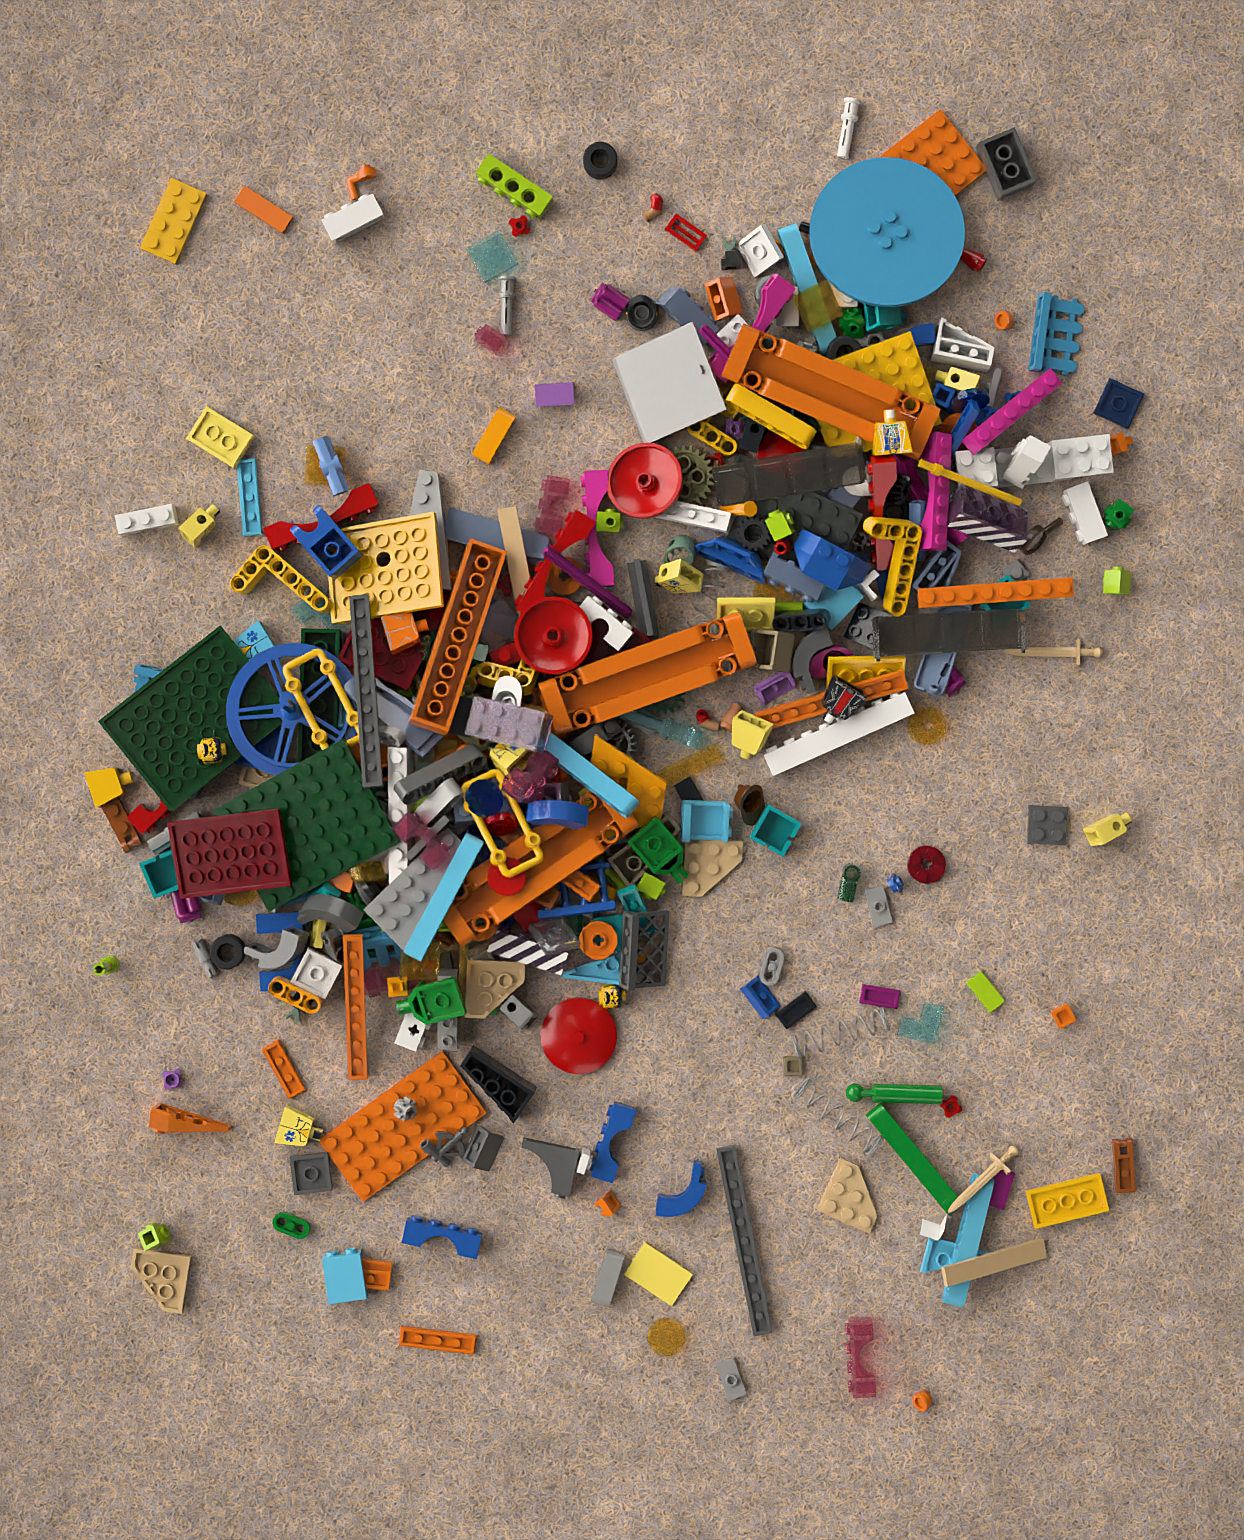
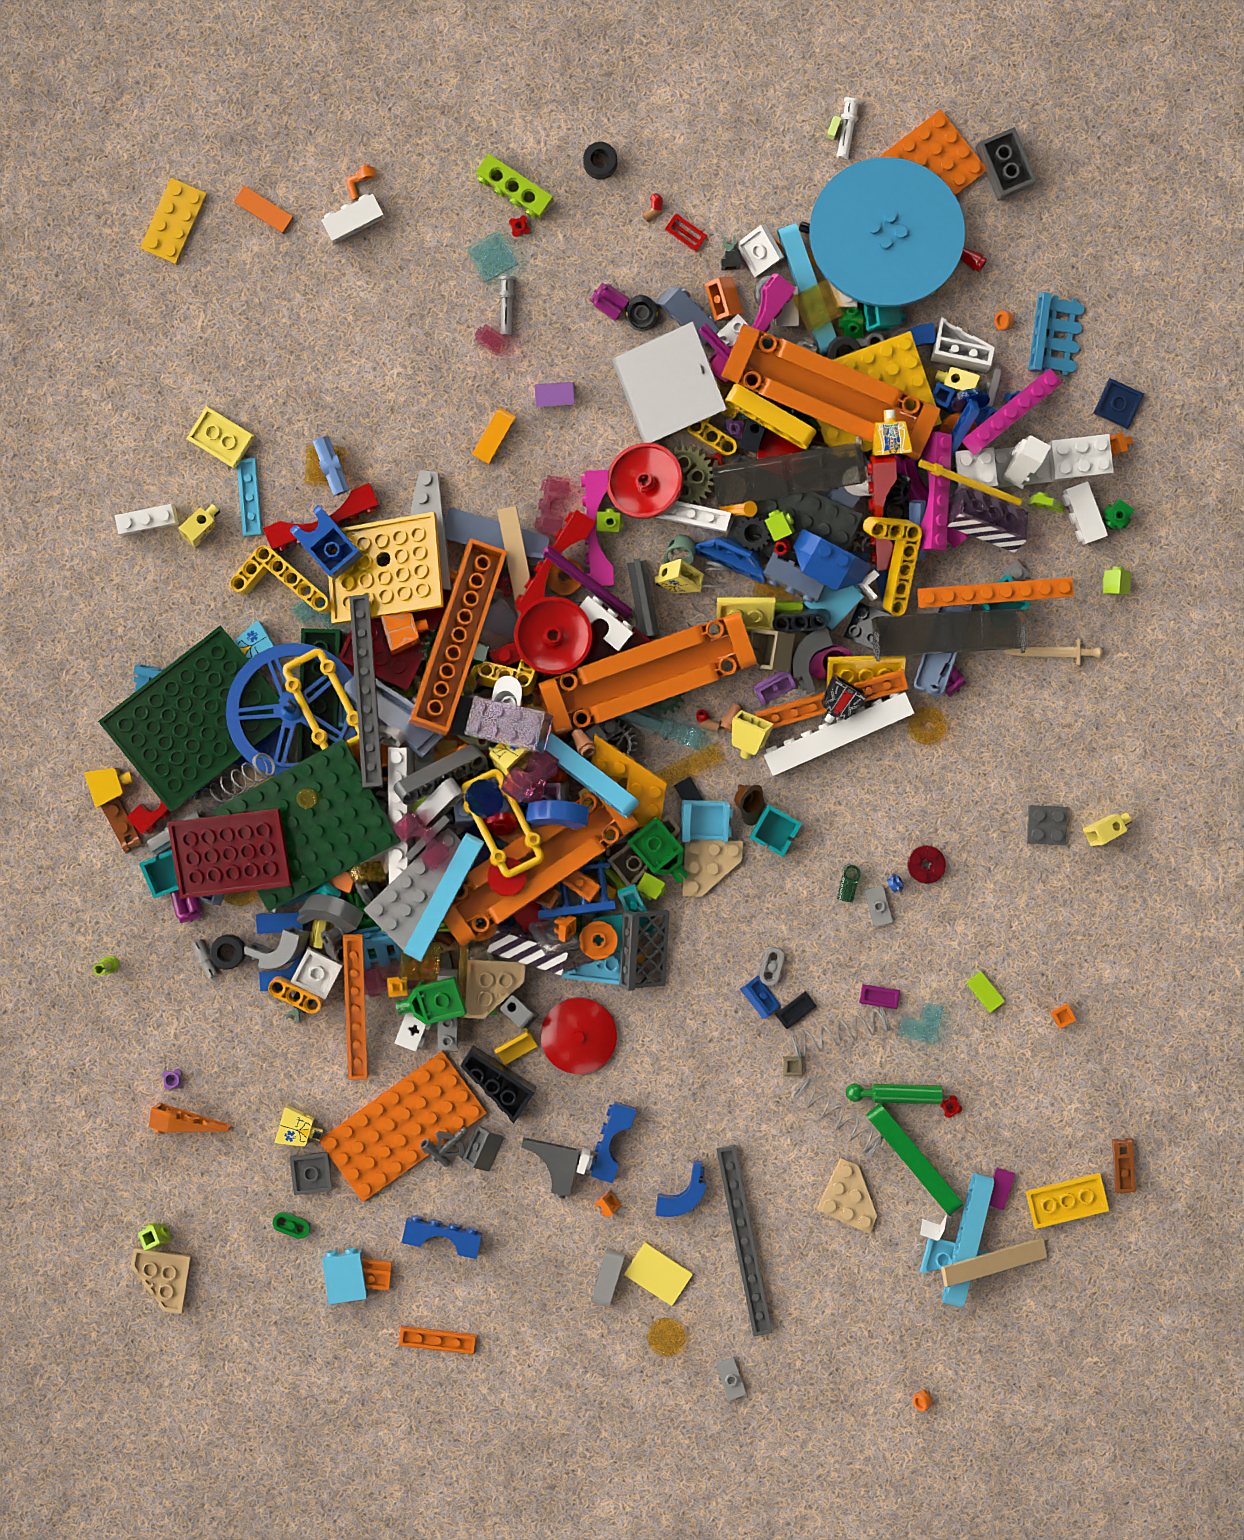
head [197,737,227,764] -> none
orange tile [262,1039,306,1099] -> none
light grey gear [393,1096,417,1122] -> none
head [598,984,626,1009] -> none
clear pink arch [845,1316,876,1398] -> none
sand blue wedge [911,540,962,610] -> none
tan sword [948,1146,1019,1214] -> none
dark brown piece [1019,518,1063,555] -> none
none -> light grey piece [199,753,275,811]
none -> clear yellow tile [296,788,317,809]
none -> yellow panel [494,1030,538,1065]
none -> orange tile [554,915,577,942]
none -> nougat cone [572,729,596,758]
none -> yellowish green tile [826,116,841,140]
none -> lime wing [1027,492,1065,513]

